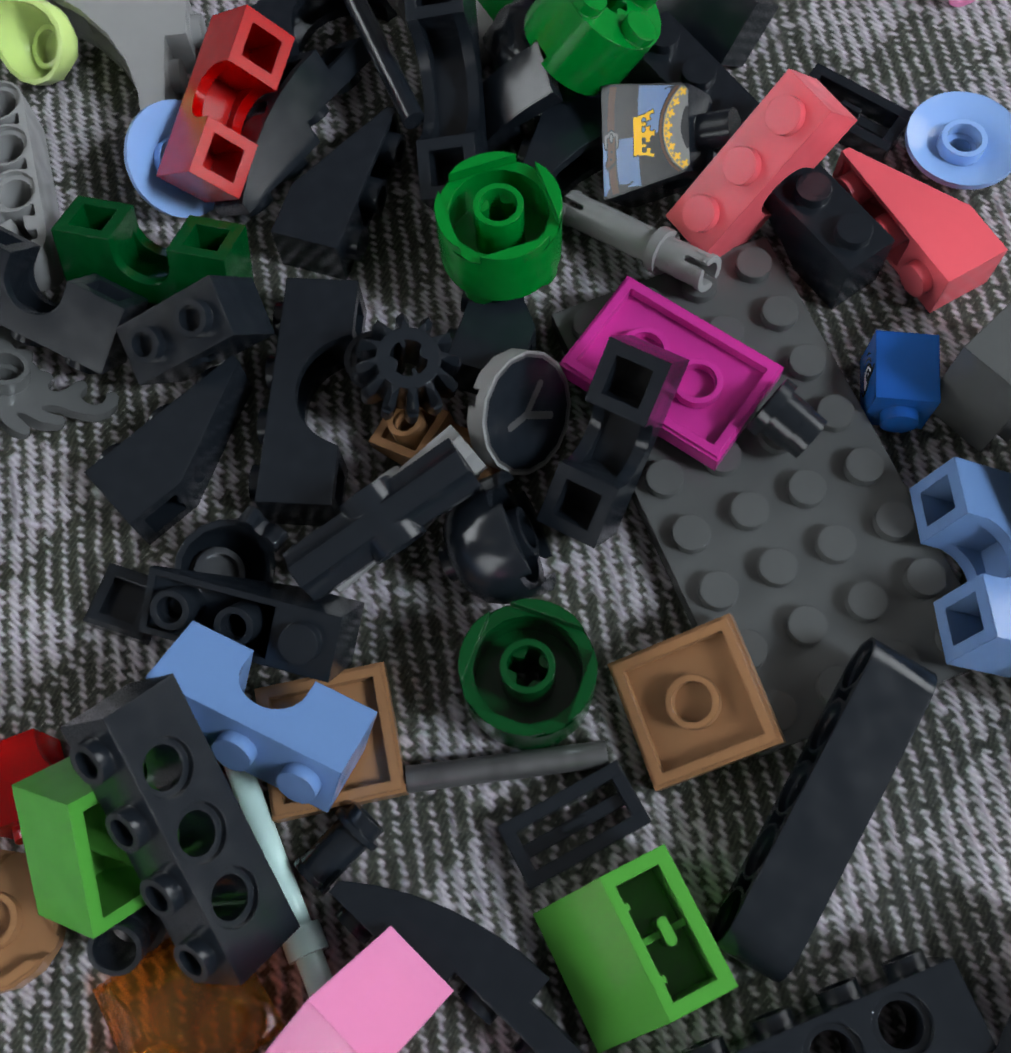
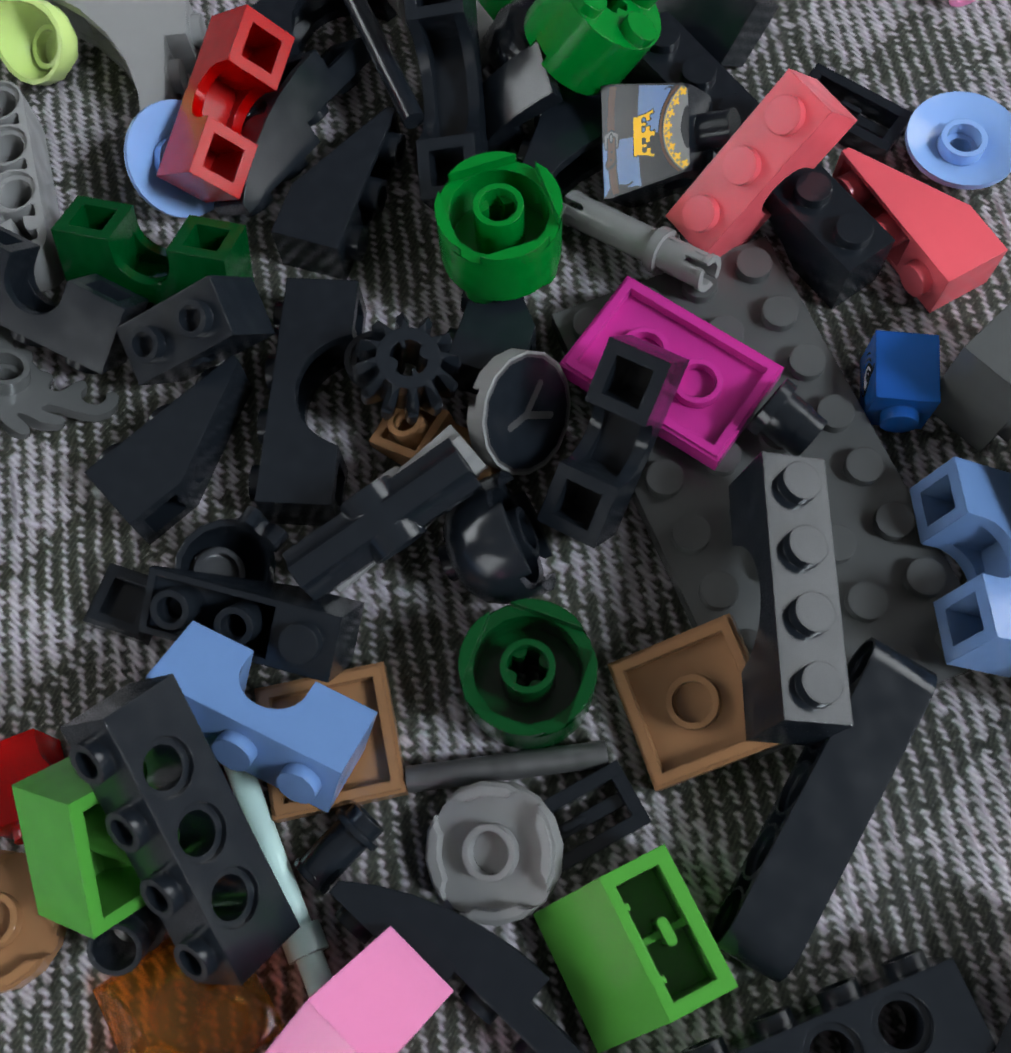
none -> light grey tile [425,780,564,927]
none -> arch [729,451,853,746]

